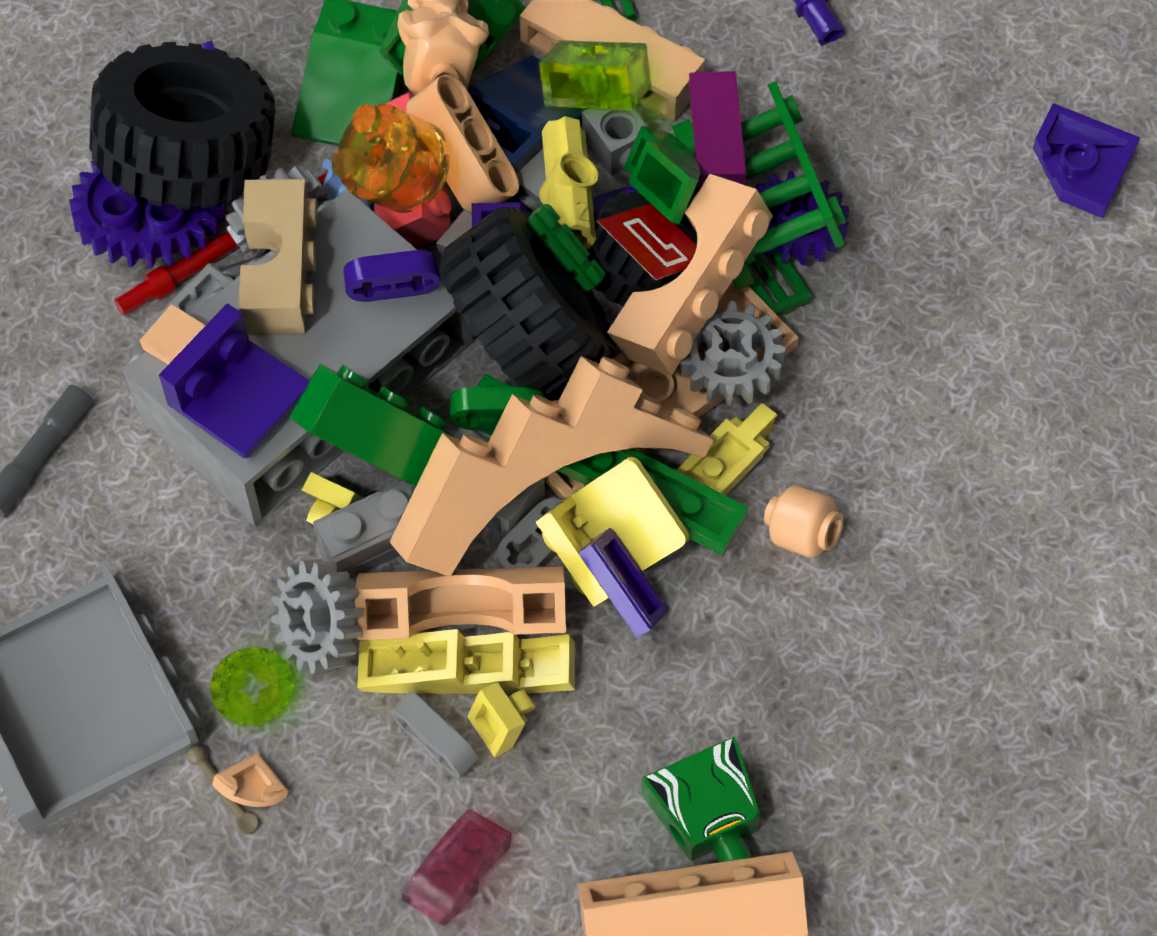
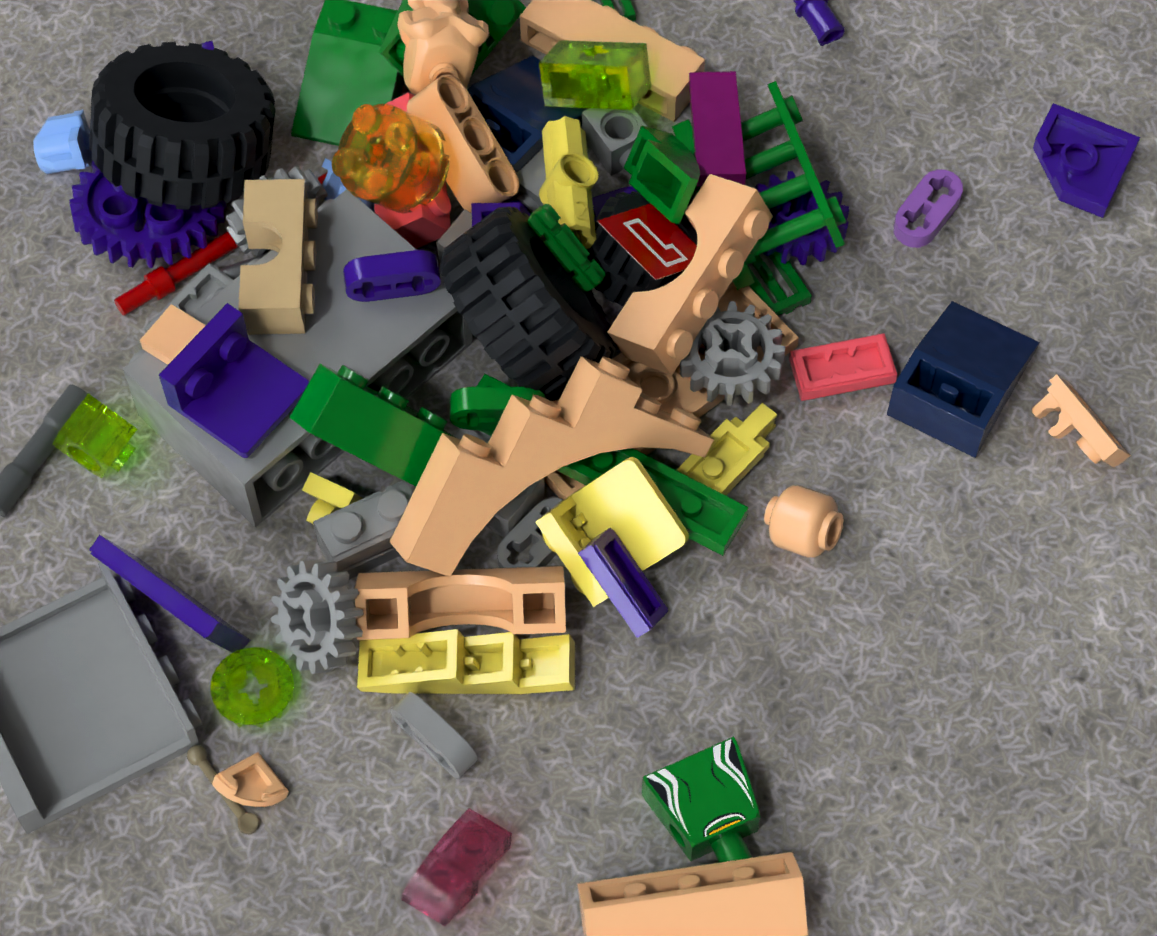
light yellow tile [467,682,535,758] -> none
none -> light blue piece [33,110,92,174]
none -> clear neon green brick [52,393,137,478]
none -> dark purple tile [89,535,251,654]
none -> coral plate [789,333,898,401]
none -> dark blue slope [887,301,1040,458]
none -> medium lavender beam [894,169,963,248]
none -> light nougat plate [1032,374,1131,467]

